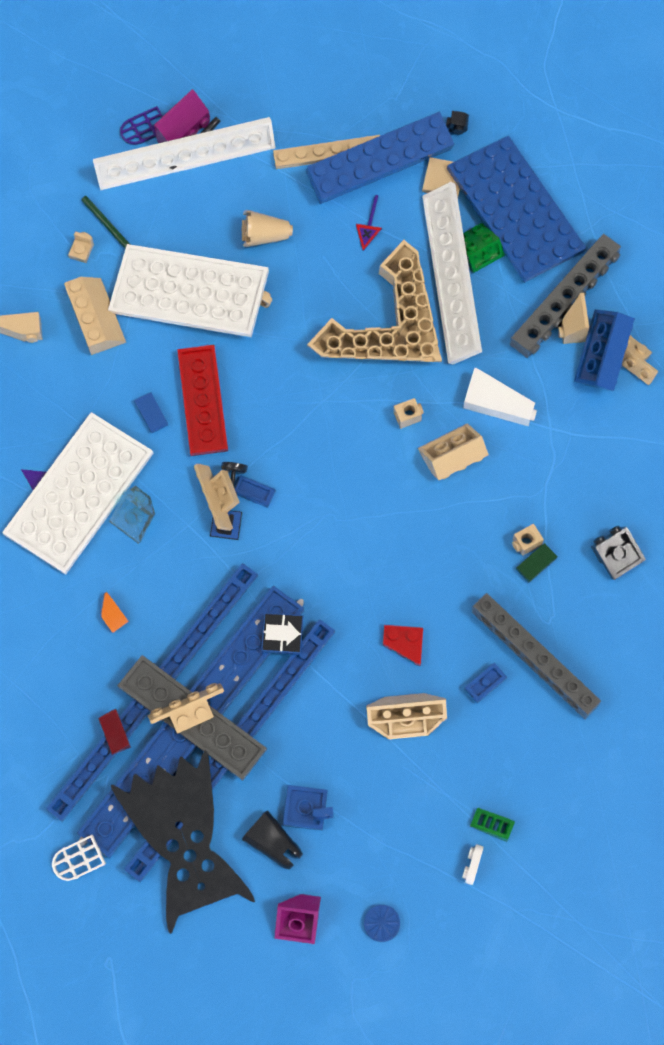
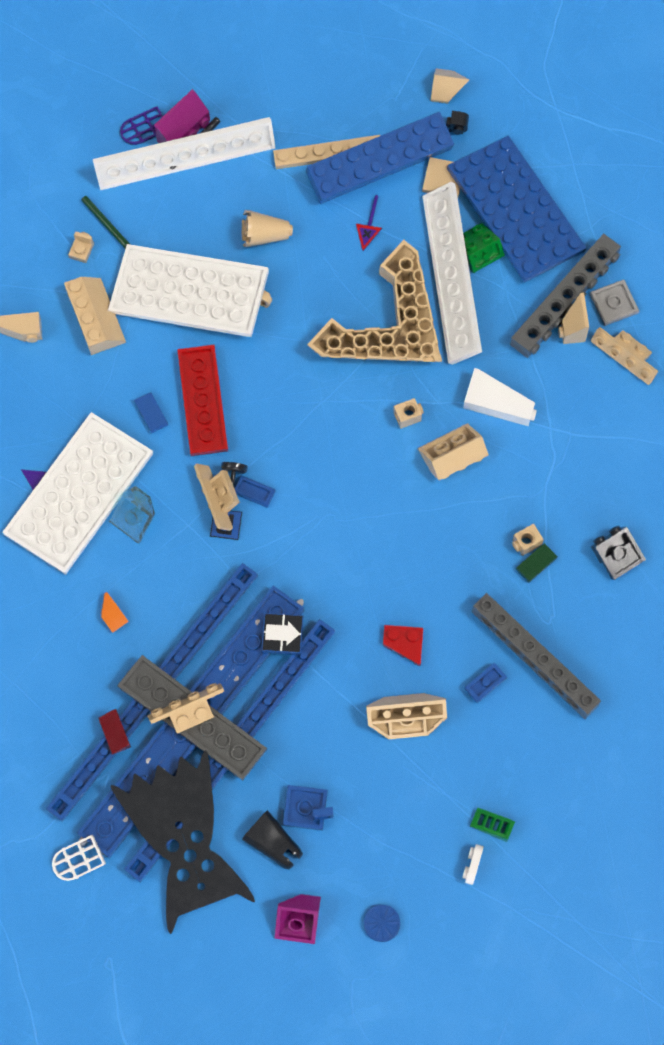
blue slope [574,309,635,391] -> none
none -> tan slope [431,68,469,104]
none -> light grey tile [590,280,639,326]

